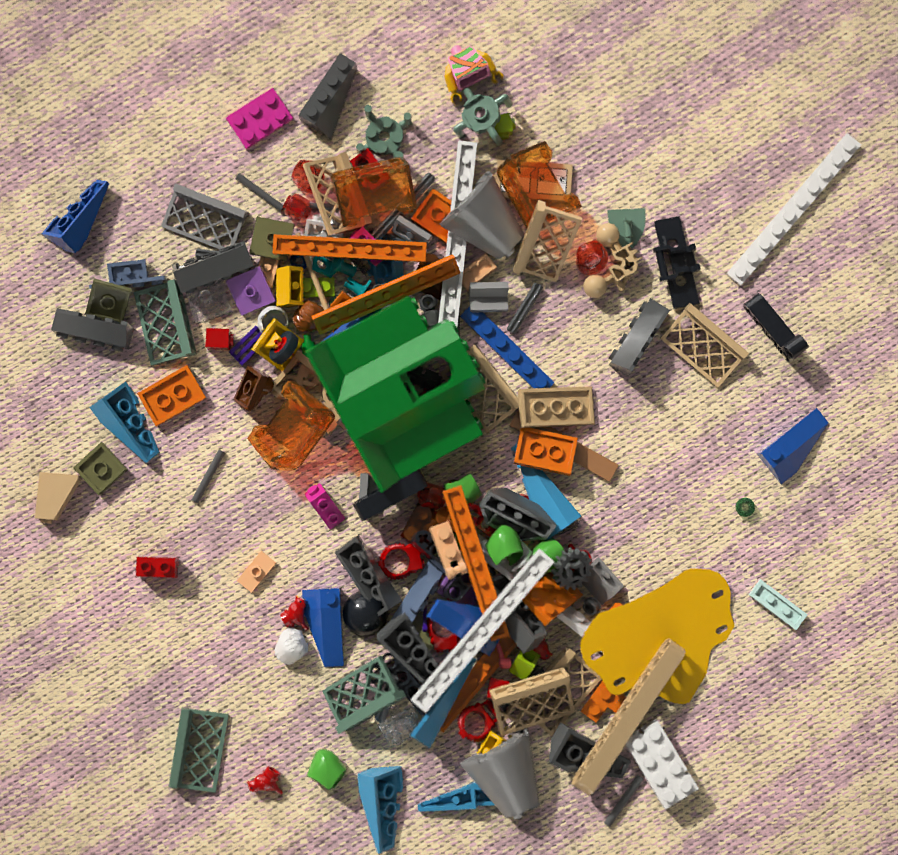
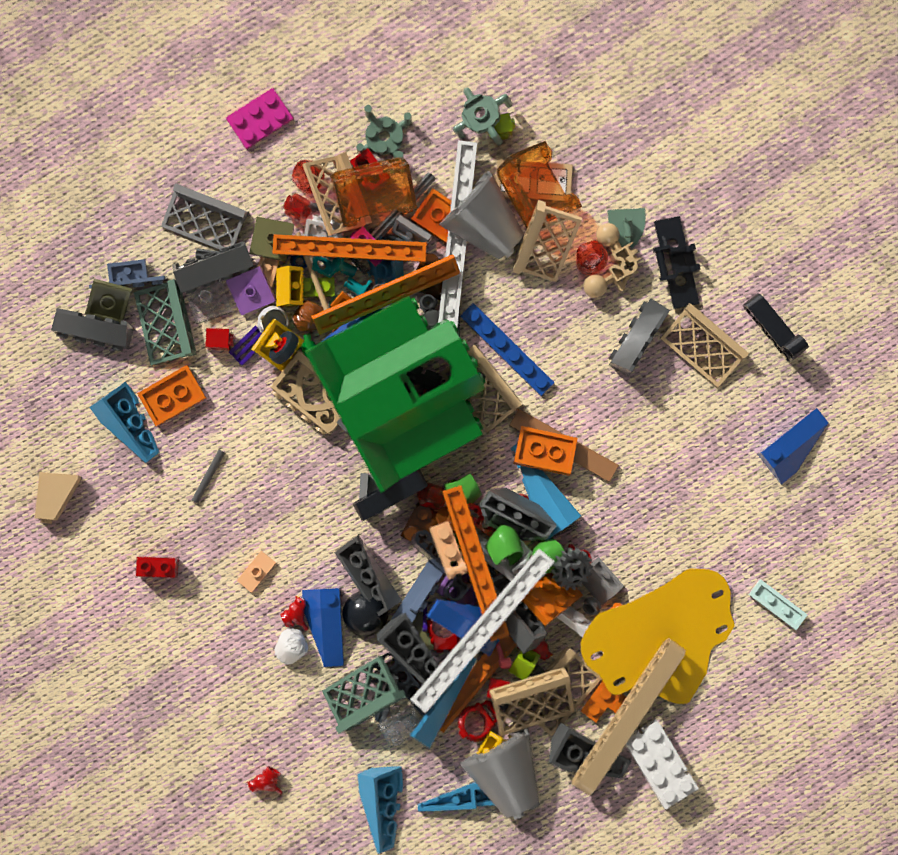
blue wedge [42,180,109,253] -> none
olive plate [73,442,128,496] -> none
sand green fence [169,707,228,793] -> none
reddish brown slope [233,365,274,411] -> none
dark grey bar [235,173,285,212] -> none
clear orange windscreen [247,381,335,471] -> none
dark grey wedge [299,53,357,140] -> none
dark pink bracket [305,483,345,529] -> none
bright green piece [307,749,347,790] -> none
red piece [377,543,425,580] -> none
torso [444,45,503,104] -> none
light nougat plate [462,253,498,292] -> none
light grey panel [469,282,509,312] -> none
dark grey axle [507,283,543,334] -> none
tan tile [518,387,595,428] -> none
dark grey bar [604,774,644,827] -> none
white plate [726,133,861,286] -> none
clear green plate [735,498,755,517] -> none

